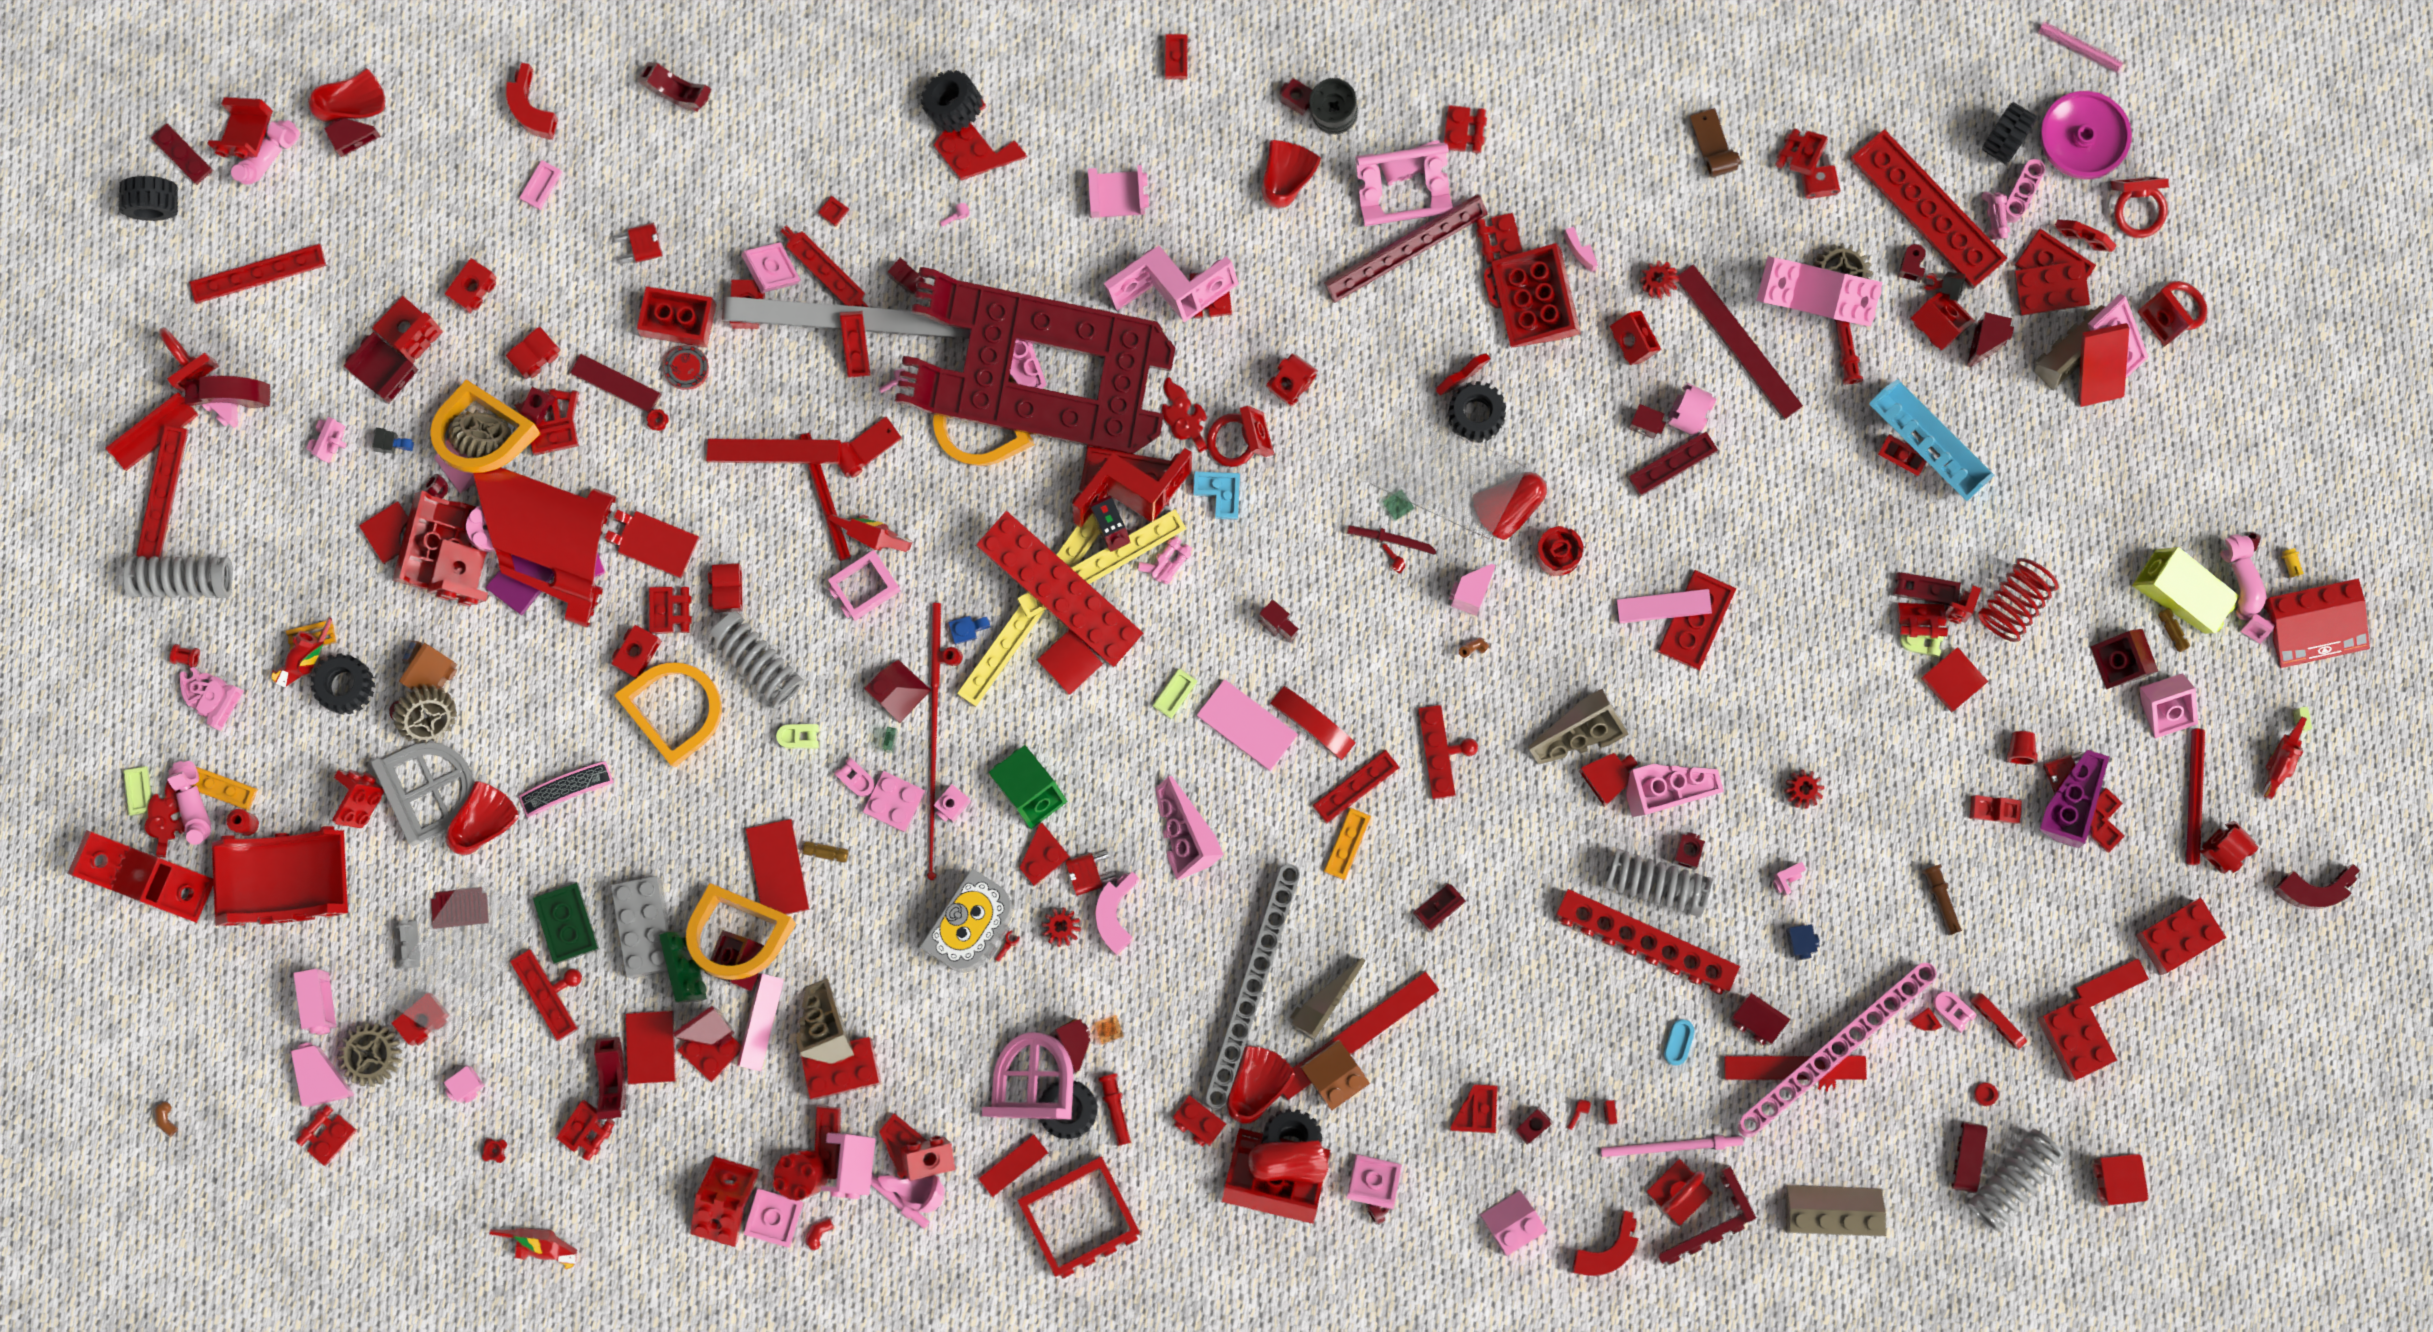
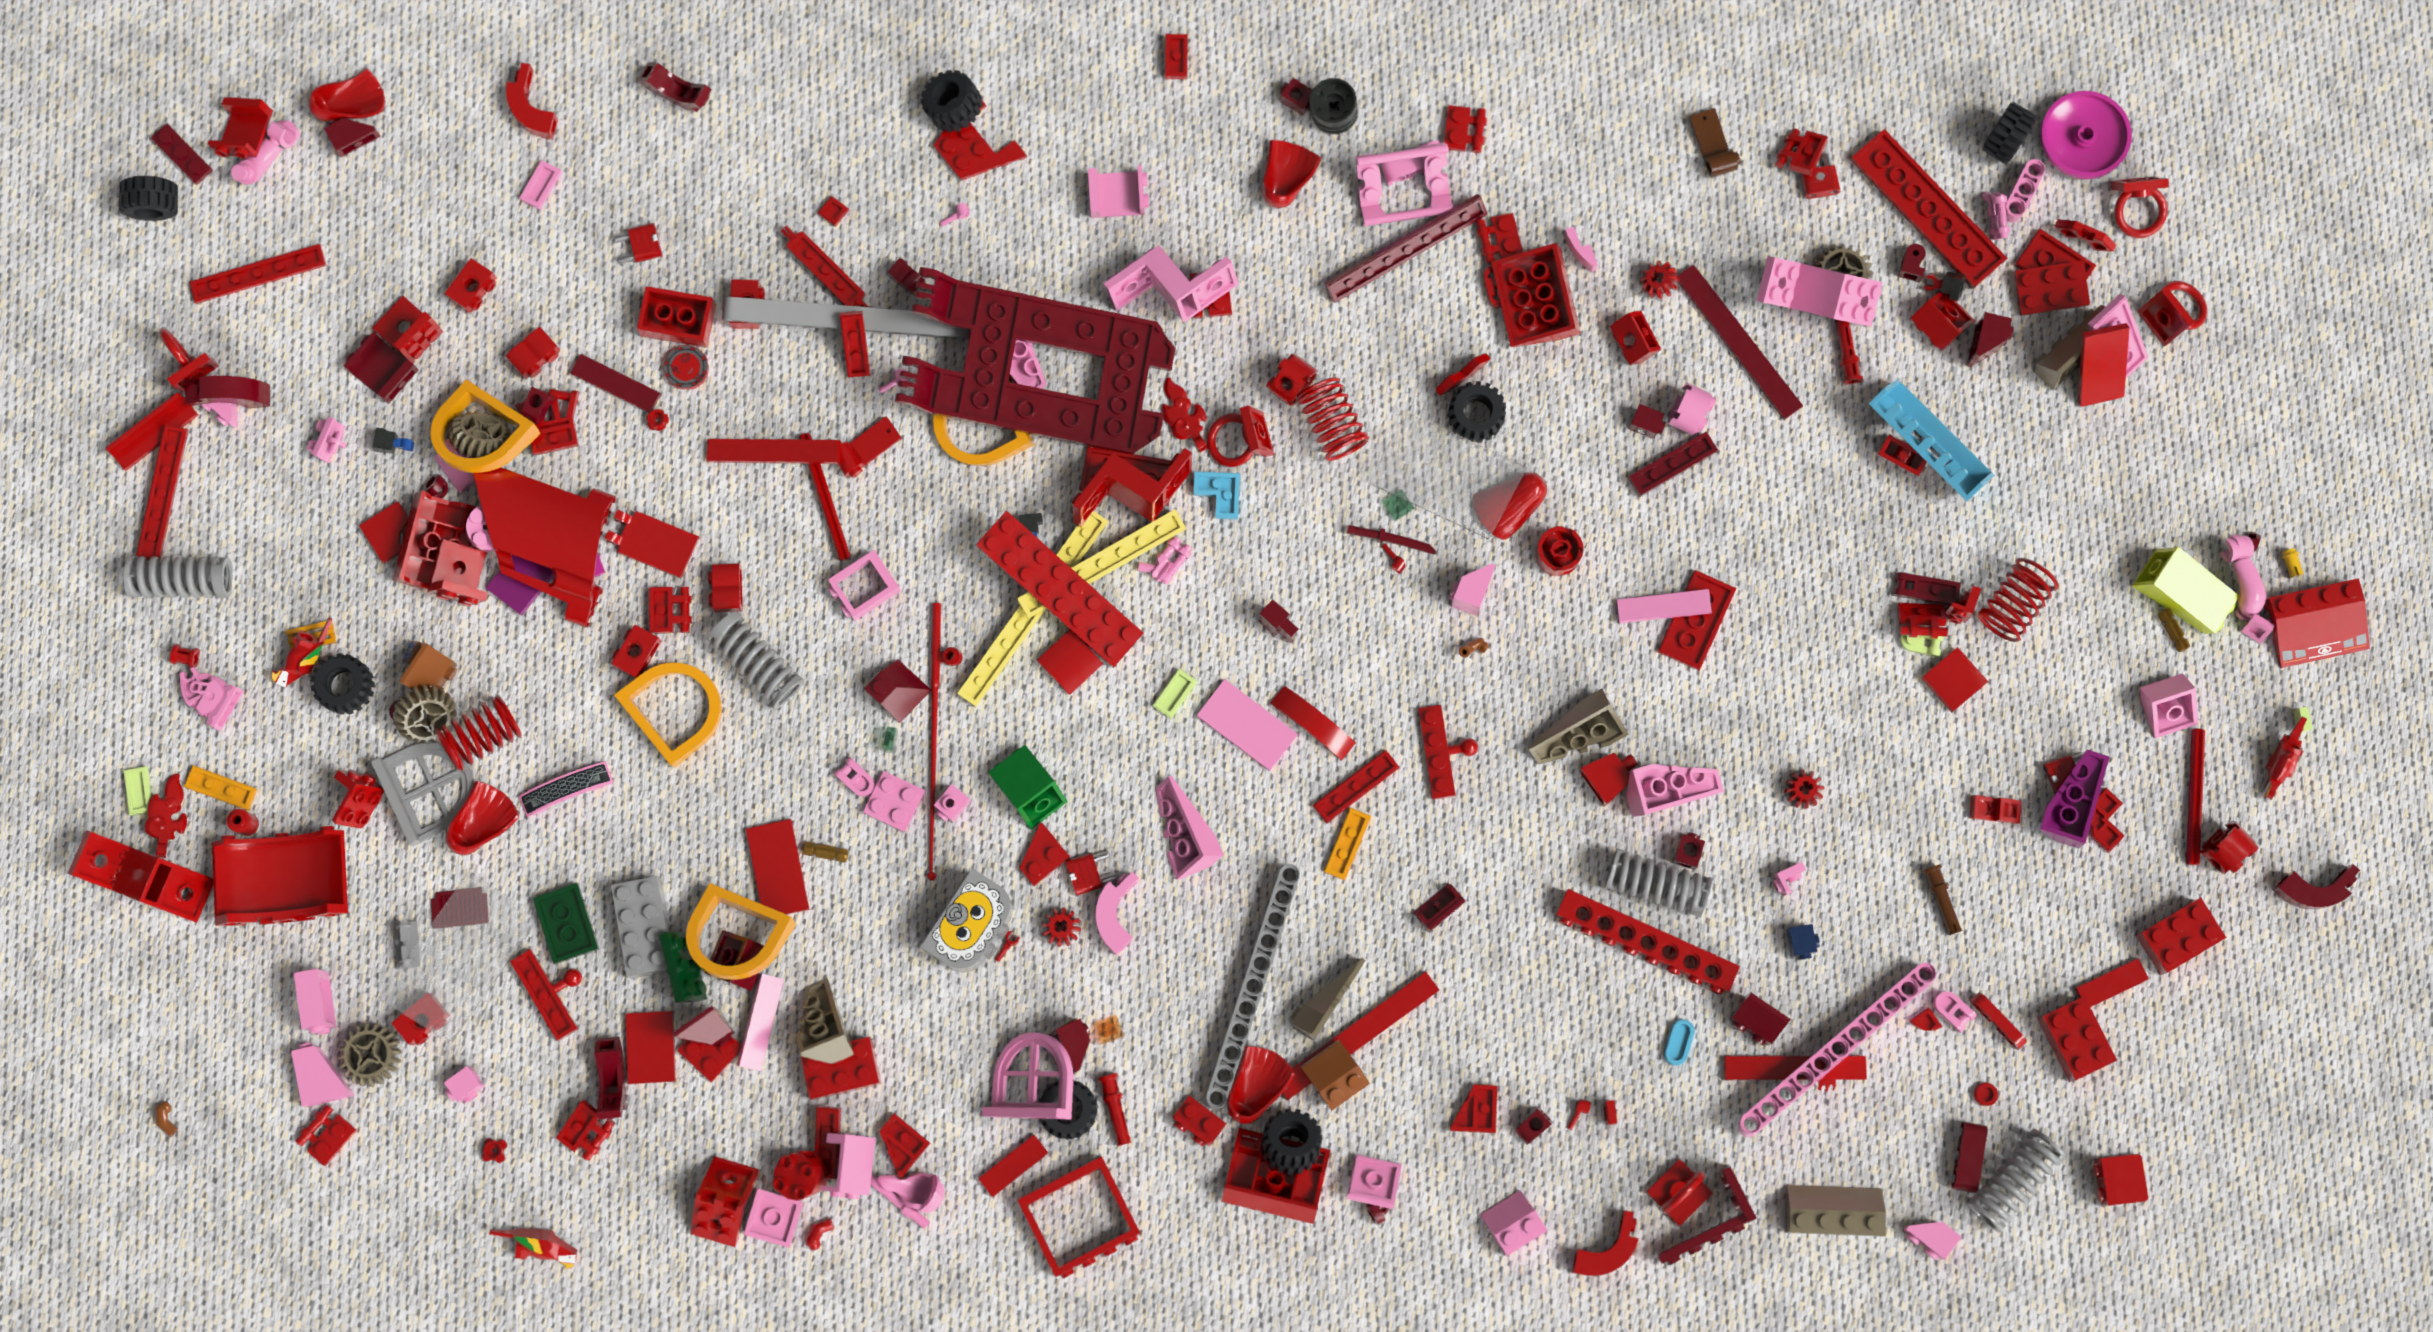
bright pink piece [167,761,211,845] -> none
bright pink plate [741,242,801,293] -> none
yellowish green plate [776,724,819,749] -> none
red animal [828,514,913,552] -> none
brick [900,1136,955,1181] -> none
blue plate [948,616,991,645] -> none
slope [1090,495,1131,552] -> none
red hair [1248,1141,1328,1184] -> none
bright pink bar [1601,1135,1743,1157] -> none
red piece [2007,731,2038,765] -> none
bright pink axle [2038,21,2124,73] -> none
dark red slope [2090,628,2159,690] -> none
none -> red piece [435,694,522,772]
none -> pearl dark grey piece [1019,513,1043,538]
none -> red piece [1296,377,1369,461]
none -> bright pink slope [1903,1222,1962,1260]

